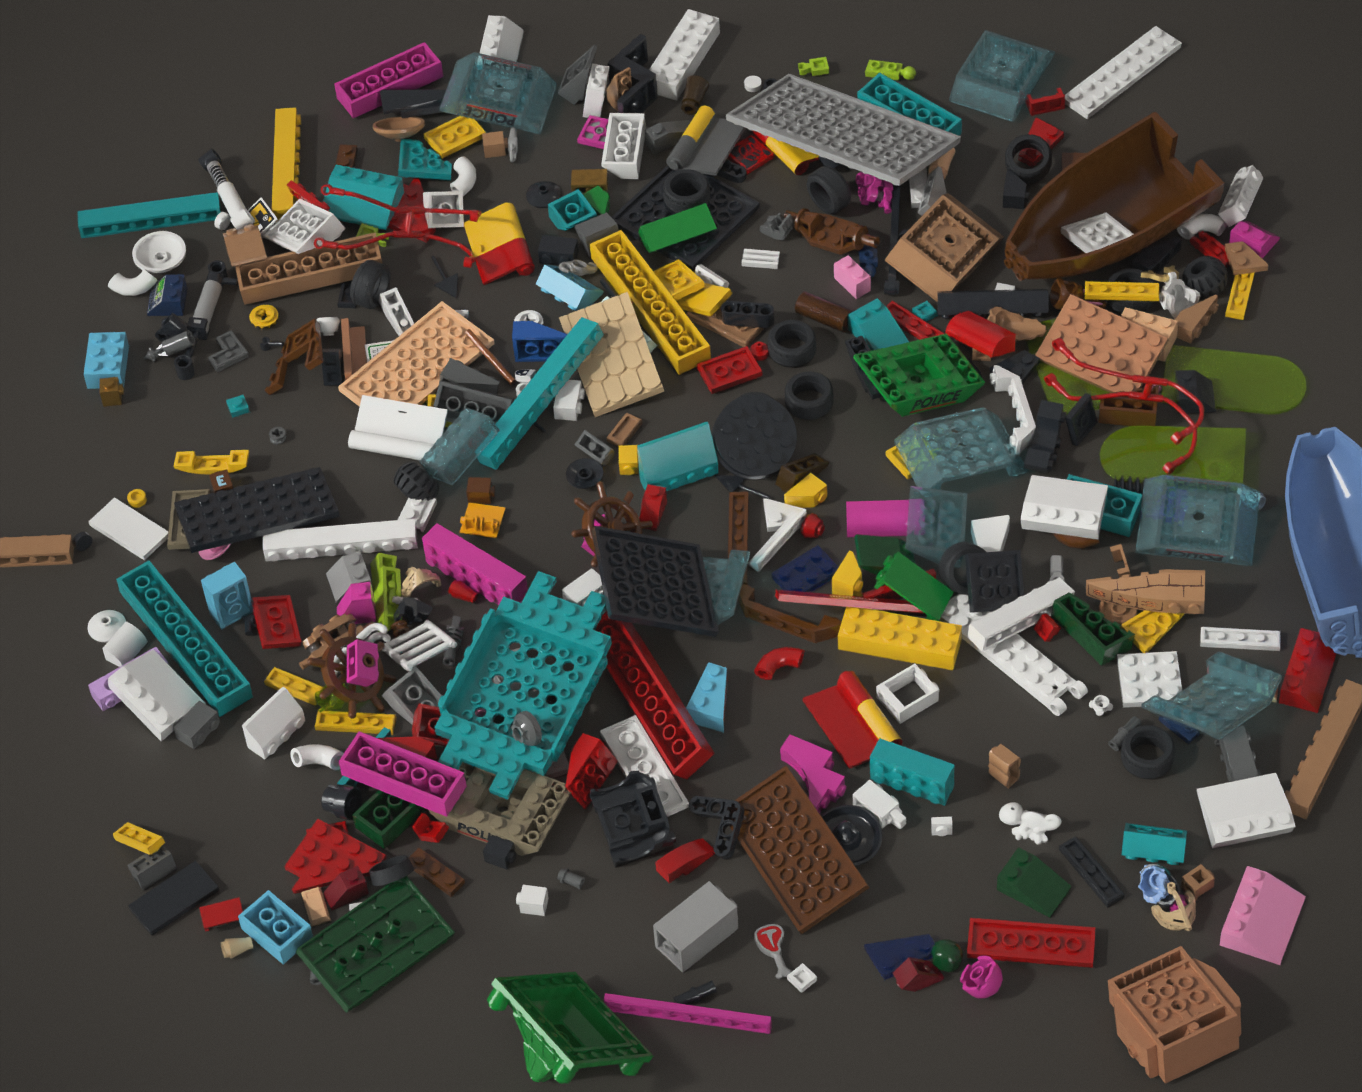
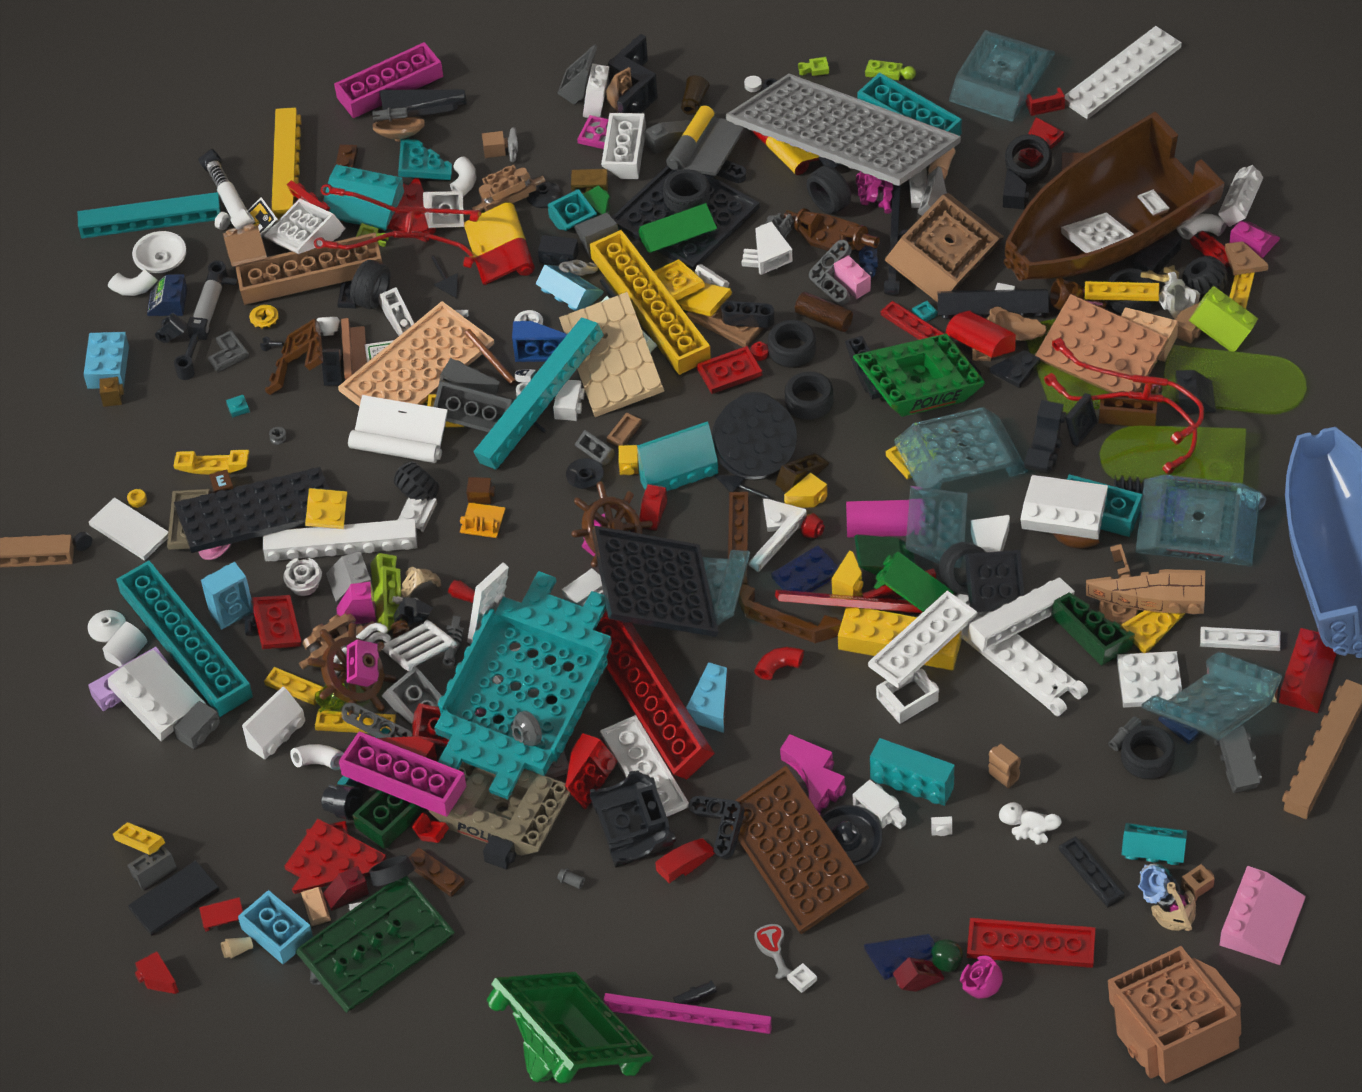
dark grey wheel [144,330,195,362] -> none
clear light blue brick [419,408,500,485] -> none
dark pink brick [422,523,528,605] -> none
yellow plate [424,112,486,159] -> none
clear light blue slope [439,52,557,134] -> none
white slope [477,15,524,80] -> none
white brick [516,885,549,916] -> none
white brick [649,9,720,101] -> none
light grey brick [653,881,738,973] -> none
tile [727,135,774,175] -> none
red door [802,671,902,769] -> none
teal slope [848,298,909,351] -> none
white slope [990,365,1036,455] -> none
dark green slope [997,847,1071,918] -> none
red tile [1034,614,1061,642] -> none
light grey bar [1050,555,1064,581] -> none
white plate [1089,695,1113,716] -> none
white slope [1197,773,1296,849] -> none
none -> red slope [134,952,179,994]
none -> white cone [283,558,322,596]
none -> yellow plate [305,488,347,529]
none -> dark grey beam [341,703,413,738]
none -> dark grey axle [373,107,408,122]
none -> white plate [467,563,509,645]
none -> medium nougat piece [472,165,545,211]
none -> white slope [756,222,793,275]
none -> dark grey beam [809,240,852,305]
none -> white plate [868,591,977,688]
none -> white tile [1137,189,1169,217]
none -> lime slope [1189,286,1258,353]

